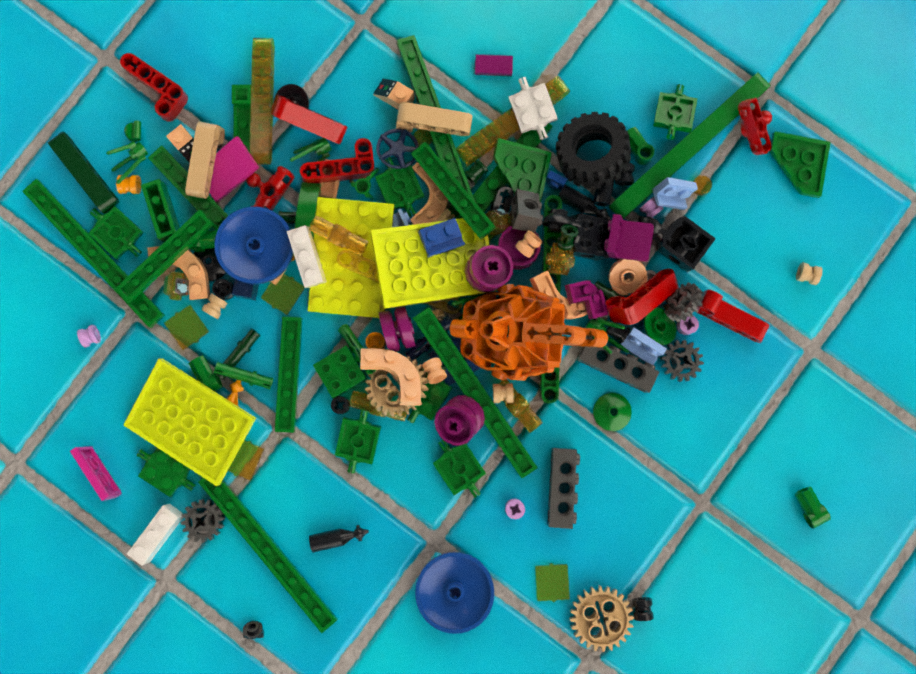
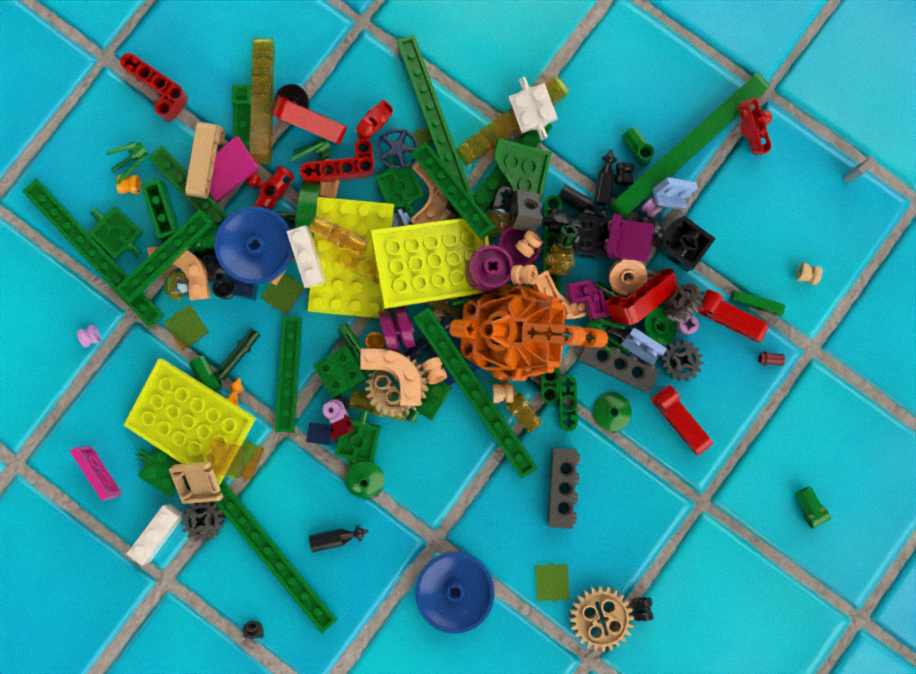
dark green beam [48,131,120,214] -> none
green plate [124,121,141,142] -> none
light nougat slope [166,124,194,163] -> none
tan wheel [201,293,228,319] -> none
green pin [213,361,274,390] -> none
green plant [349,168,379,200] -> none
light nougat slope [373,79,415,110] -> none
tan beam [396,102,473,136] -> none
blue plate [418,218,465,258] -> none
green plate [433,440,486,498] -> none
magenta wheel [434,395,485,445] -> none
dark green bush [465,159,488,185] -> none
magenta tile [475,55,513,76] -> none
lavender wheel [505,498,525,519] -> none
blue plate [546,170,567,190] -> none
black tyre [556,112,631,189] -> none
green plate [653,84,698,140] -> none
clear yellow tile [693,175,712,196] -> none
green plate [769,131,831,198] -> none
none -> tan container [169,461,223,504]
none -> clear yellow piece [207,439,245,480]
none -> dark blue brick [306,423,336,445]
none -> leg [323,399,355,440]
none -> green dish [345,461,384,498]
none -> red piece [355,99,393,140]
none -> light nougat wheel [511,265,538,285]
none -> green beam [559,375,578,431]
none -> red beam [650,385,713,456]
none -> green beam [729,291,786,316]
none -> dark red pin [758,351,785,366]
none -> light grey tile [843,157,877,184]

